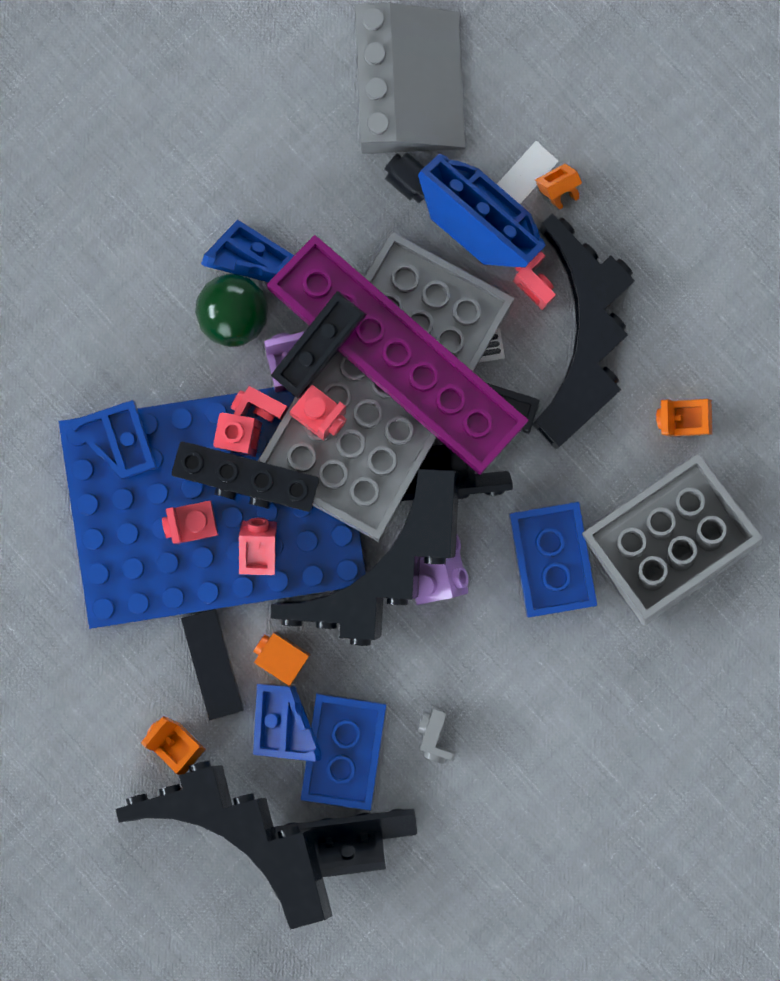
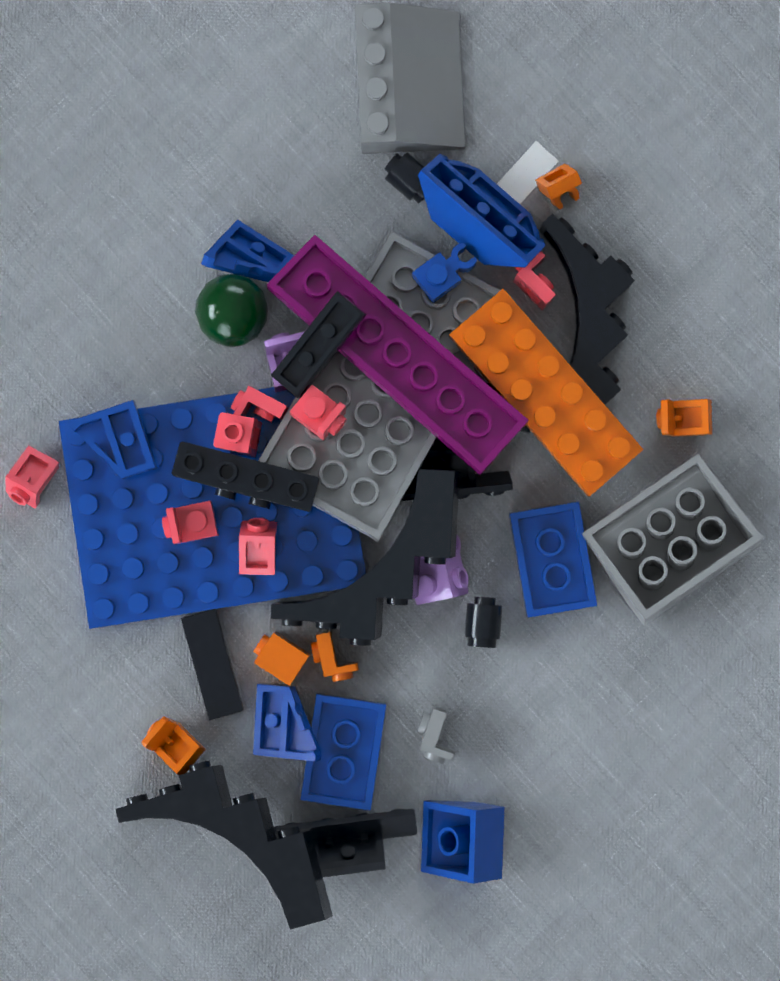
none -> coral bracket [5,445,59,508]
none -> orange bracket [311,631,359,682]
none -> blue plate [412,242,477,303]
none -> blue slope [421,800,505,884]
none -> orange plate [449,289,644,497]
none -> black brick [465,597,502,648]

